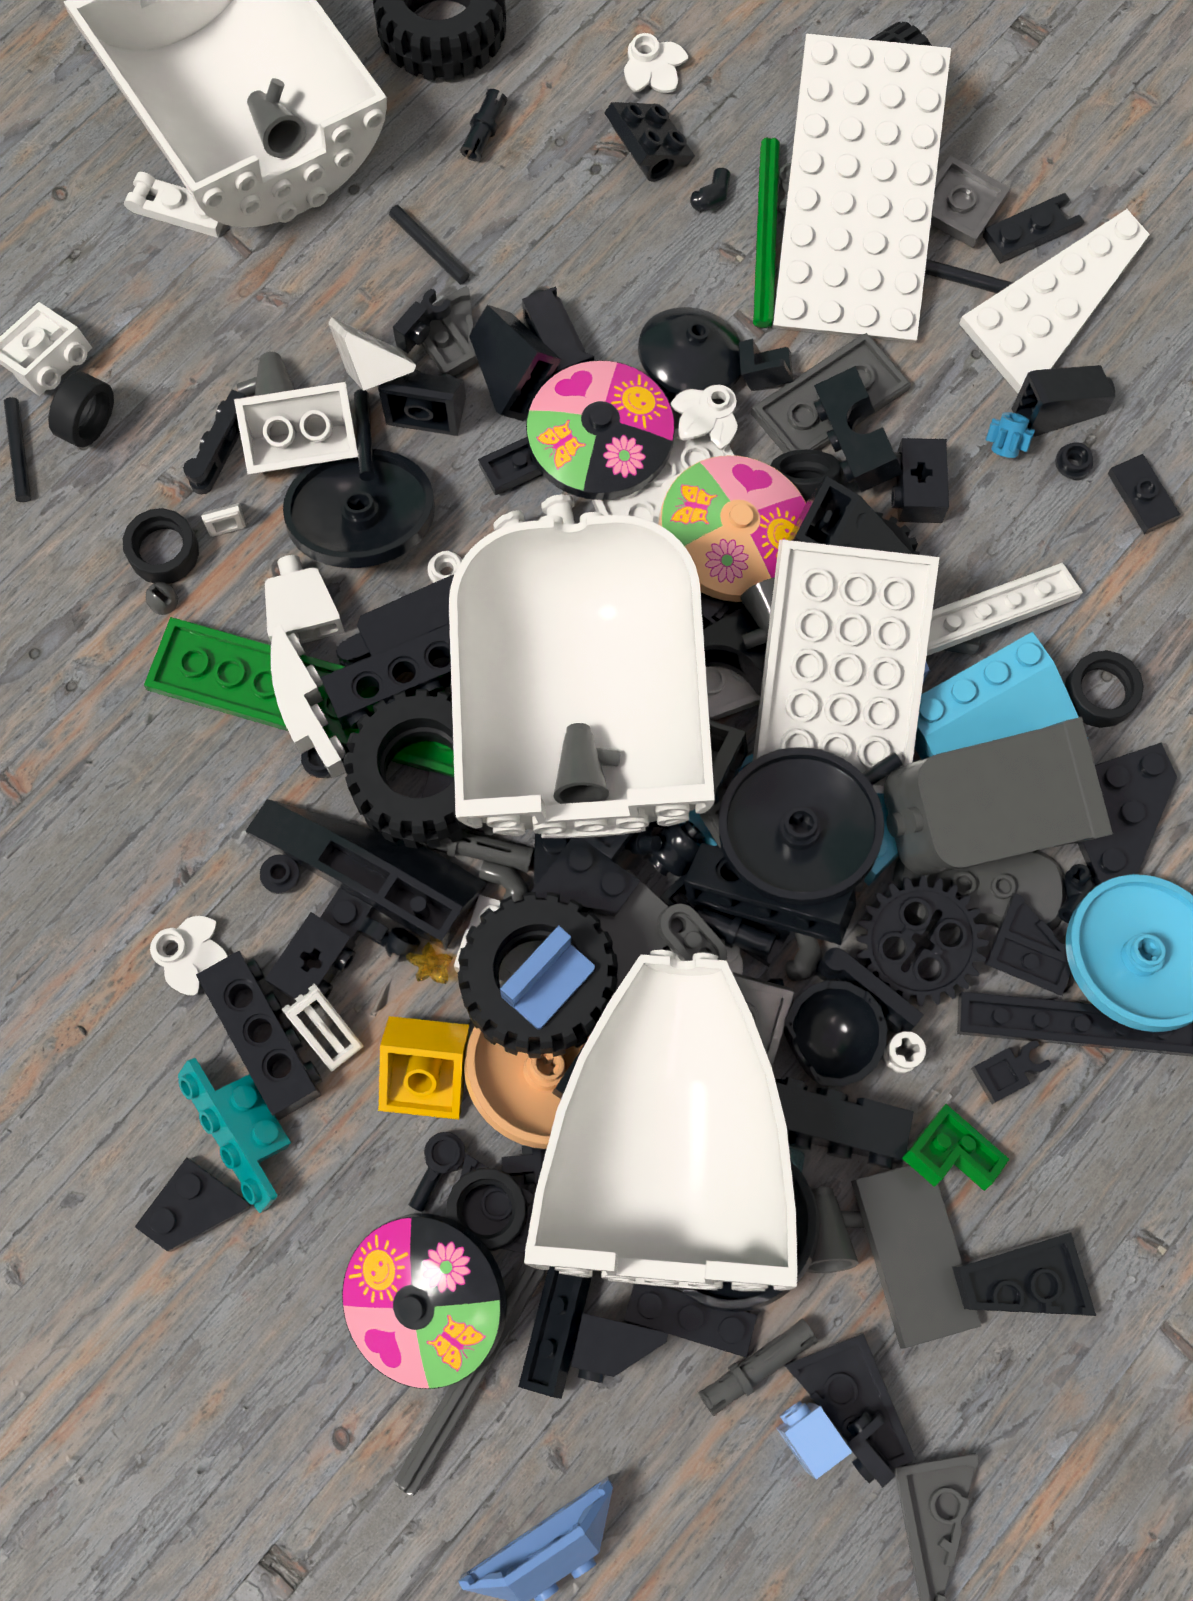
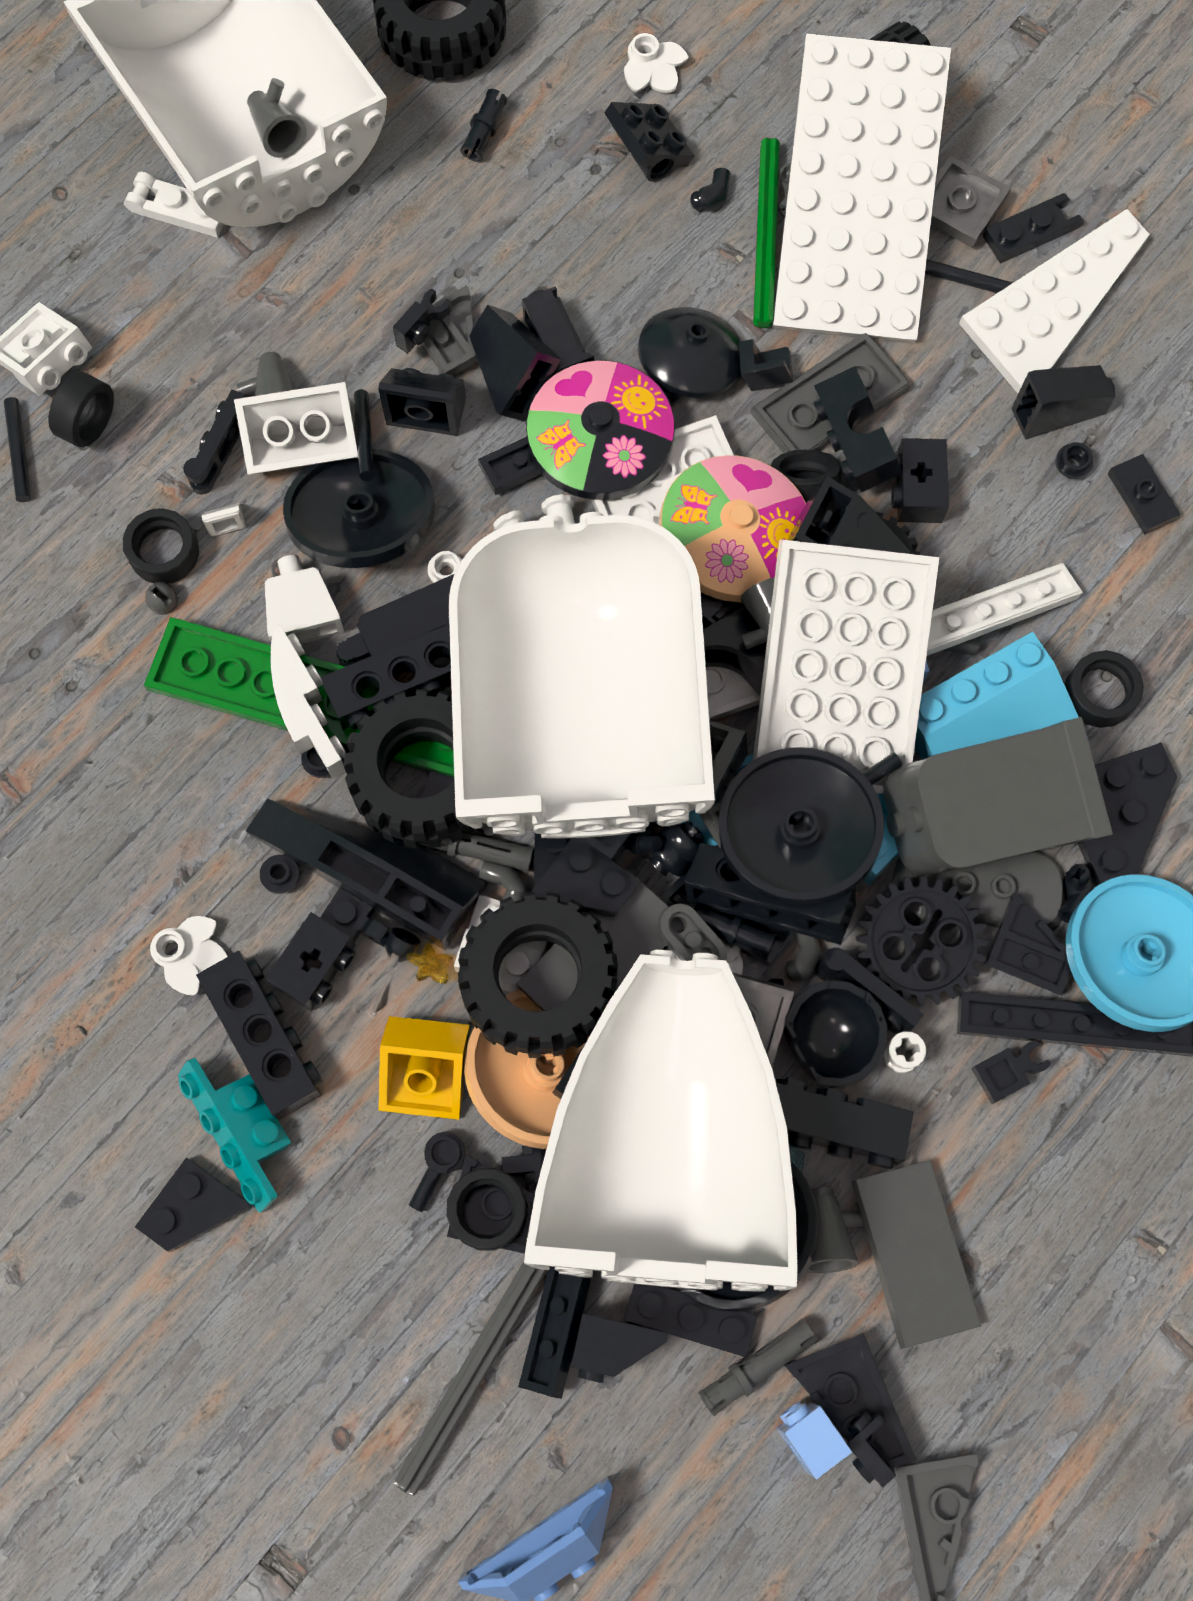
white tile [282,984,364,1072] -> none
white slope [328,317,416,391] -> none
dish [342,1213,507,1389] -> none
black bar [389,205,469,285] -> none
medium blue panel [500,925,595,1030] -> none
dark grey piece [553,723,621,804] -> none
white plate [670,385,738,450] -> none
green plate [902,1104,1009,1191] -> none
black wing [952,1232,1096,1316] -> none
dark azure gear [985,412,1035,458] -> none

